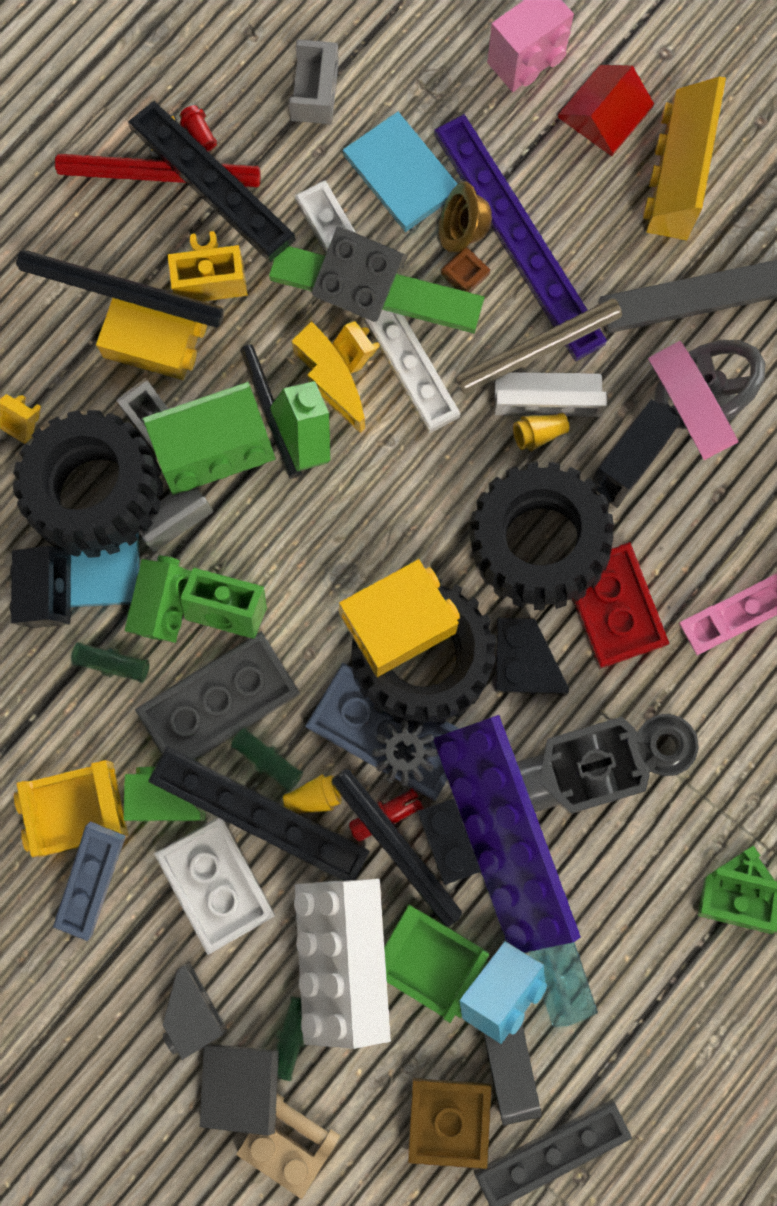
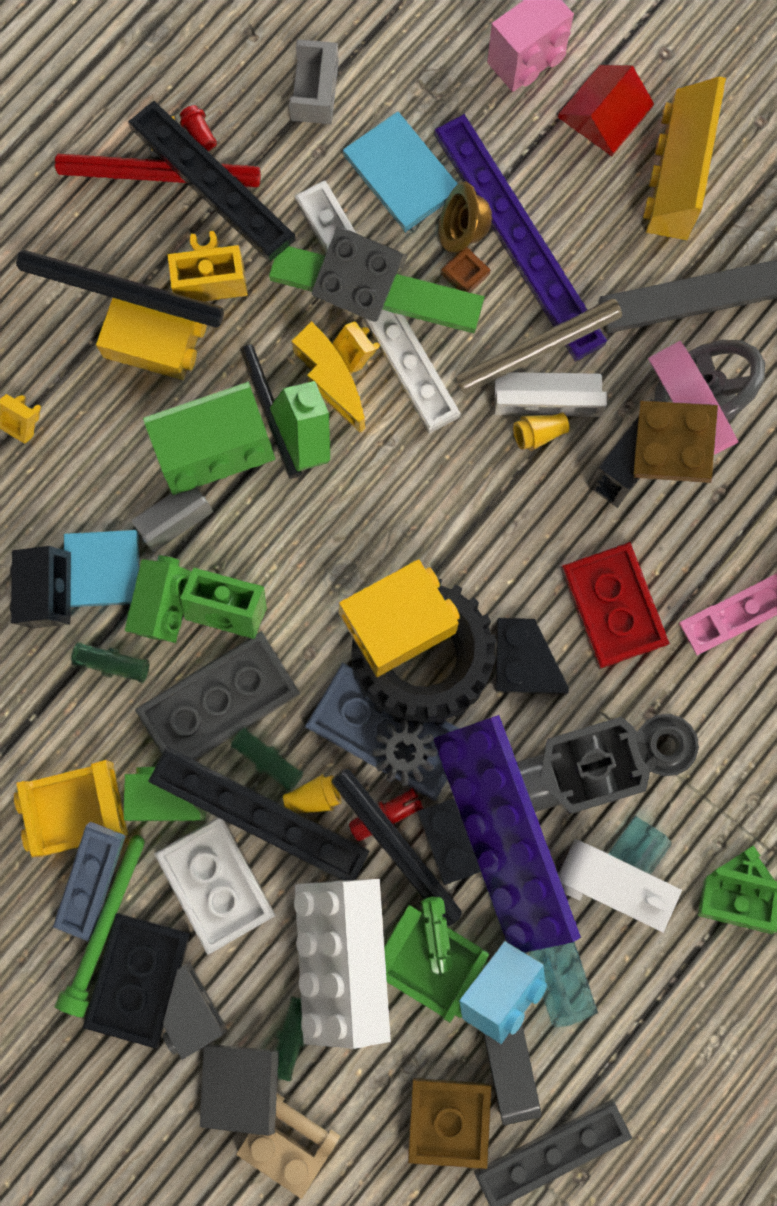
black tyre [12,410,163,558] -> none
light grey slope [116,378,168,452] -> none
black tyre [470,461,614,610] -> none
none -> bright green piece [54,835,145,1018]
none -> black tile [83,913,191,1049]
none -> bright green axle [421,897,453,974]
none -> white door [558,839,682,933]
none -> clear light blue slope [609,816,672,875]
none -> pearl gold plate [634,401,718,483]

